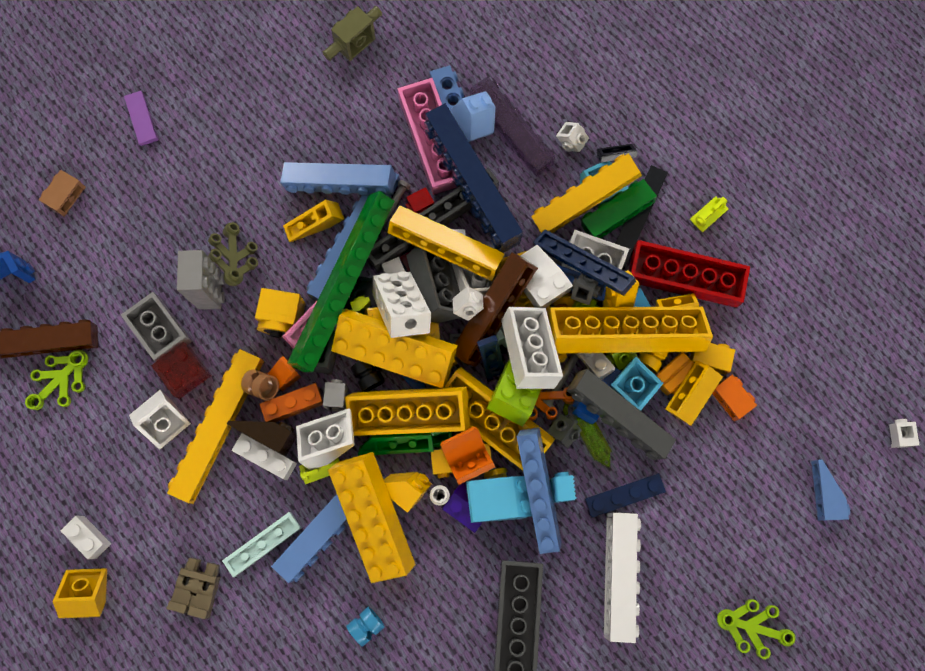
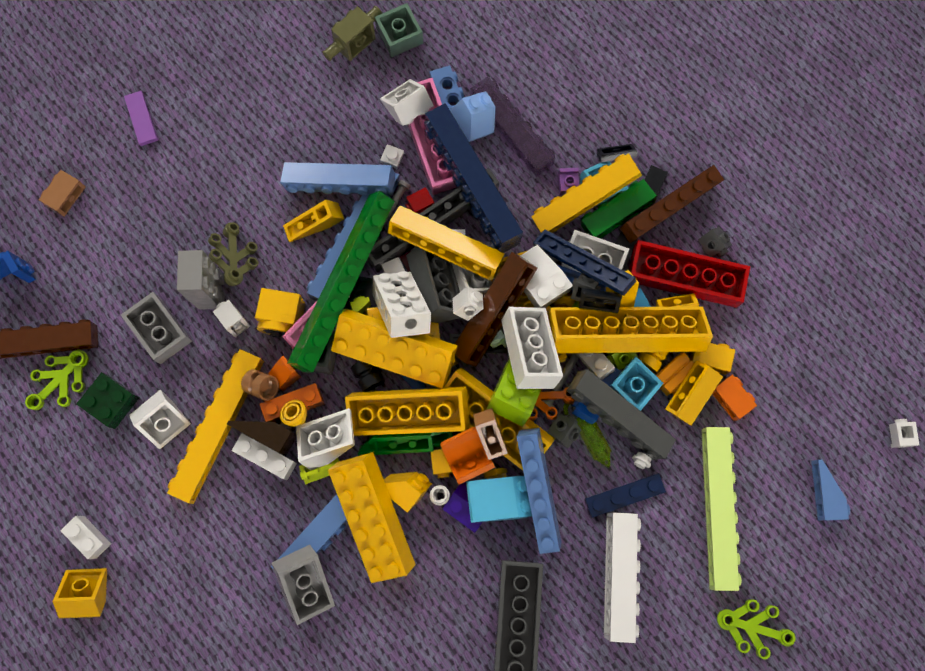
clear red brick [151,342,211,399] -> none
dark tan hips [167,557,221,619] -> none
light aqua plate [222,512,302,577] -> none
light grey brick [323,379,349,412] -> none
dark azure wheel [346,606,385,647] -> none
dark blue plate [477,335,504,381] -> none
medium azure brick [550,472,577,503] -> none
white brick [556,122,589,152] -> none
neon yellow hinge [689,196,729,233] -> none
none -> dark green brick [76,372,140,429]
none -> white brick [213,300,250,337]
none -> light grey brick [271,545,335,625]
none -> yellow brick [280,400,307,427]
none -> sand green brick [375,3,423,58]
none -> white slope [380,79,434,126]
none -> white plate [380,144,404,169]
none -> medium nougat brick [473,408,508,460]
none -> medium lavender brick [558,168,579,196]
none -> black tile [579,288,622,313]
none -> reddish brown brick [620,165,724,243]
none -> white plate [632,452,652,469]
none -> dark grey brick [698,227,732,258]
none -> yellowish green brick [701,427,742,591]

